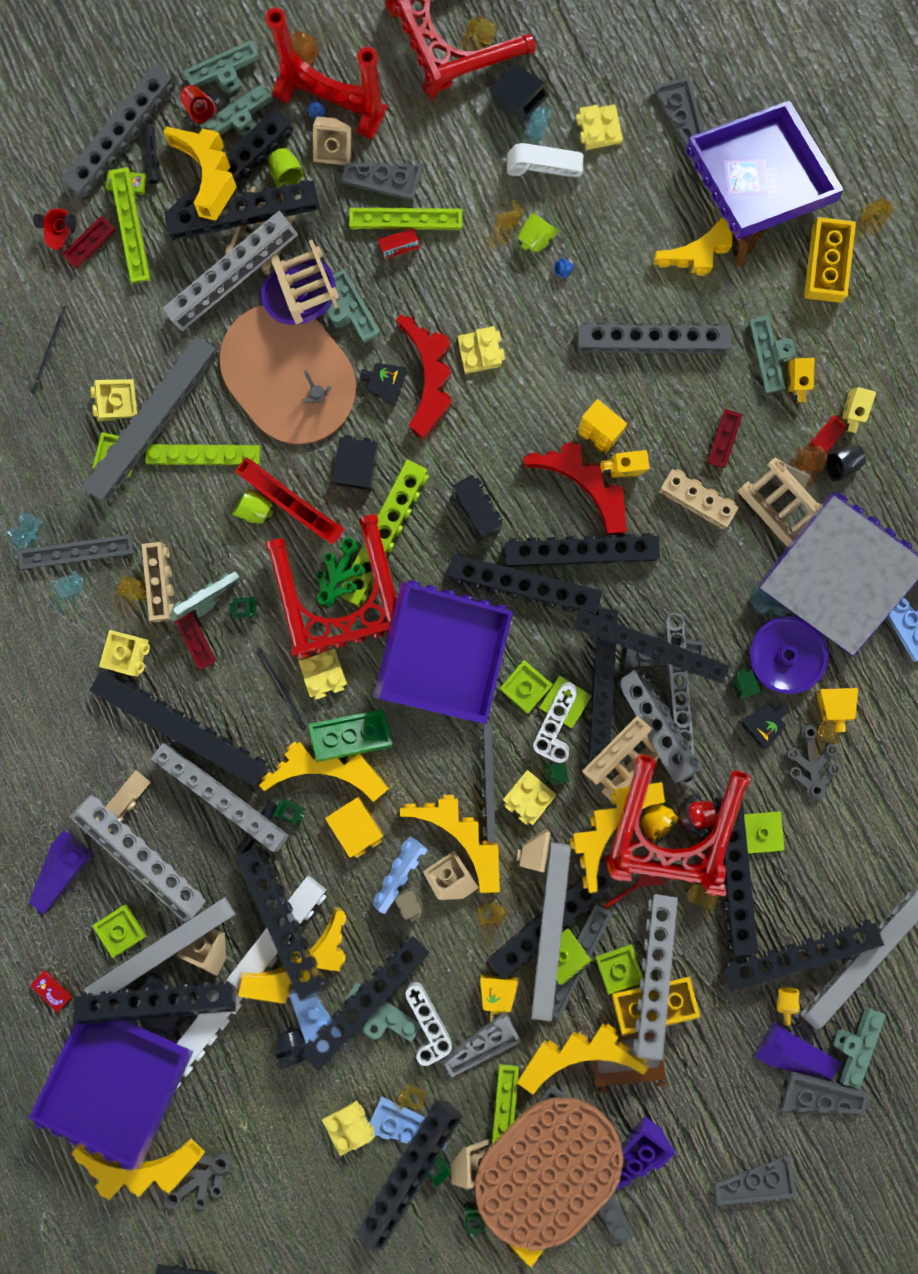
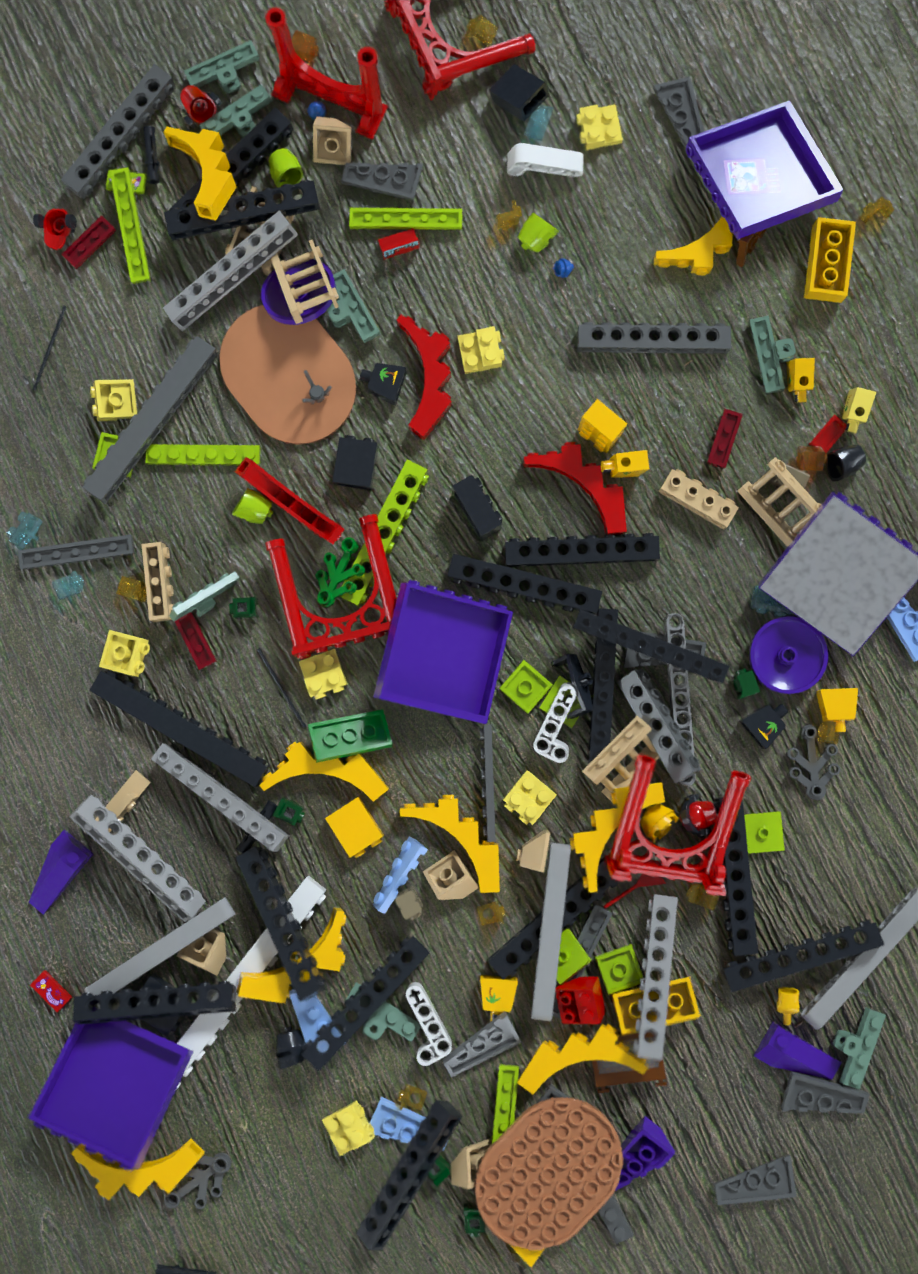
lime plate [92,904,147,959] -> none
dark green window [543,762,569,785] -> none
none -> black piece [551,654,594,719]
none -> red slope [555,977,606,1024]

